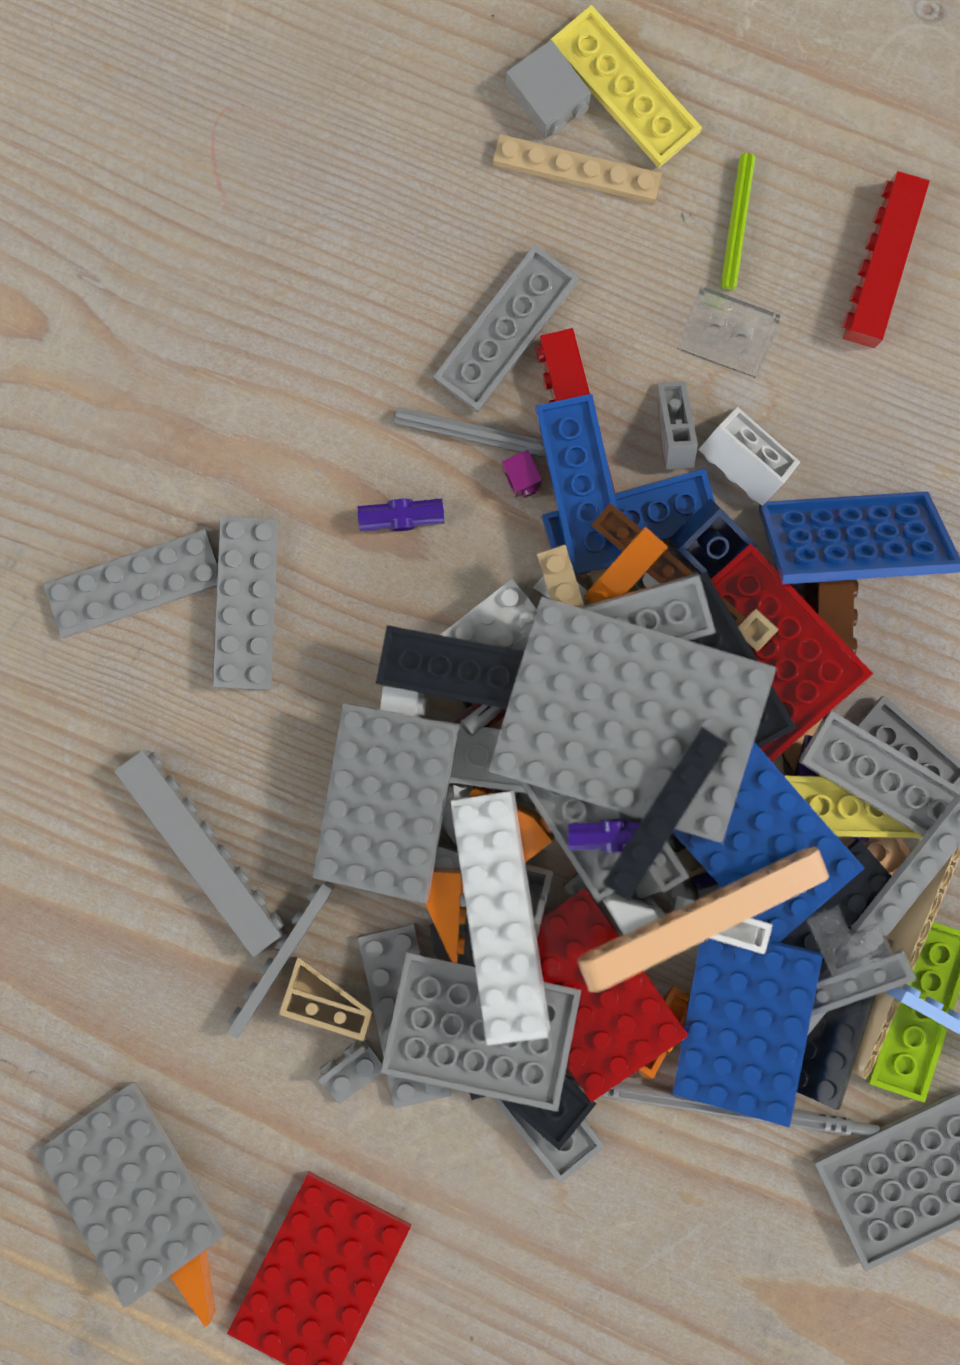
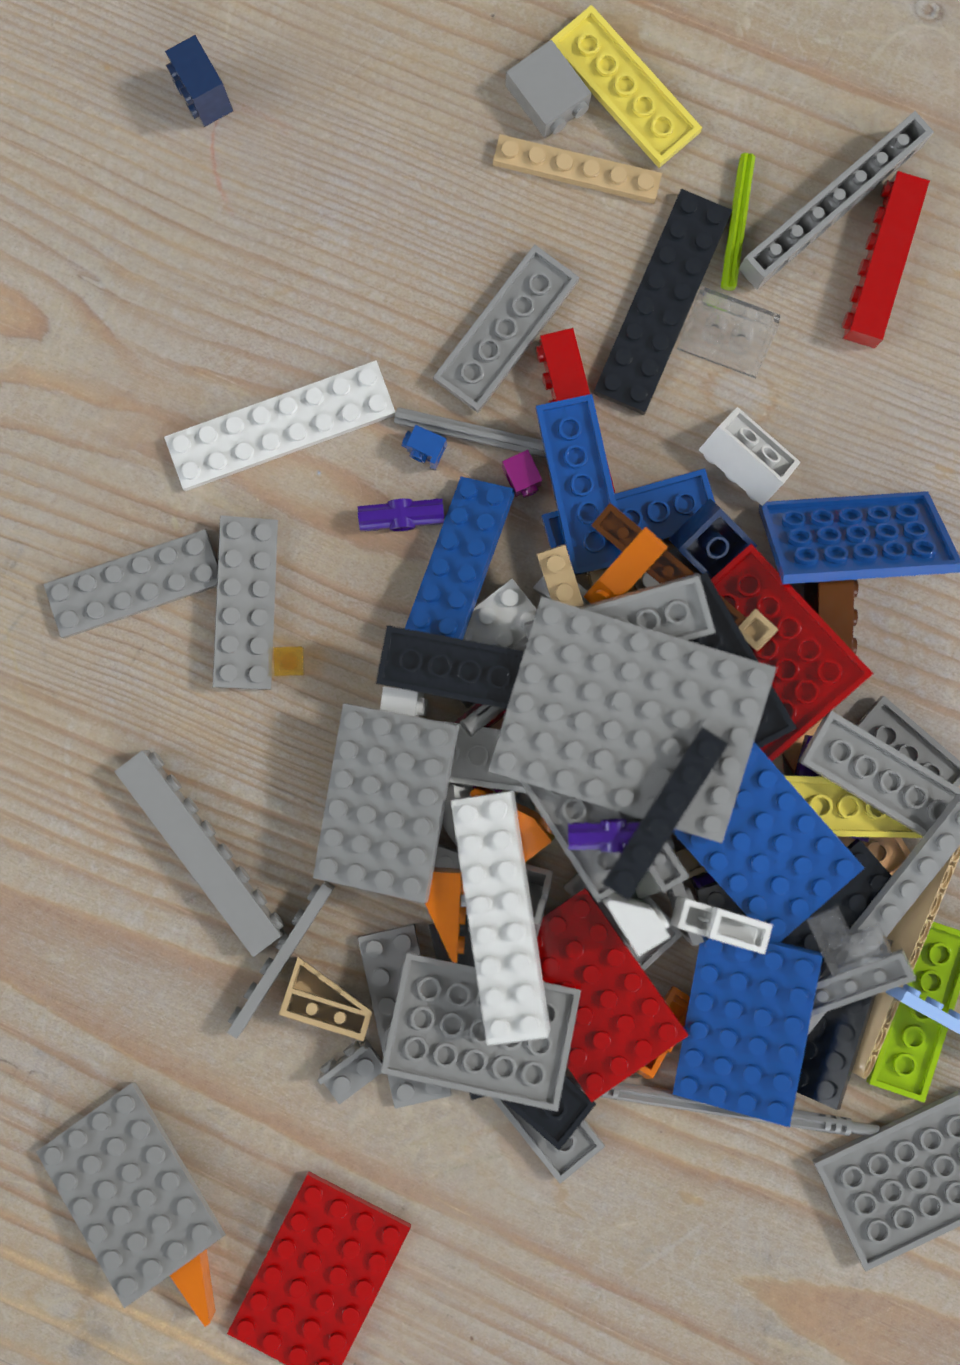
light nougat beam [578,847,829,992] -> none
light grey slope [657,381,698,469] -> none
none -> white plate [164,360,395,491]
none -> dark blue brick [165,35,233,127]
none -> clear yellow plate [274,646,304,677]
none -> blue brick [402,425,447,470]
none -> blue plate [405,476,515,639]
none -> black plate [593,188,732,415]
none -> light grey brick [739,111,934,290]

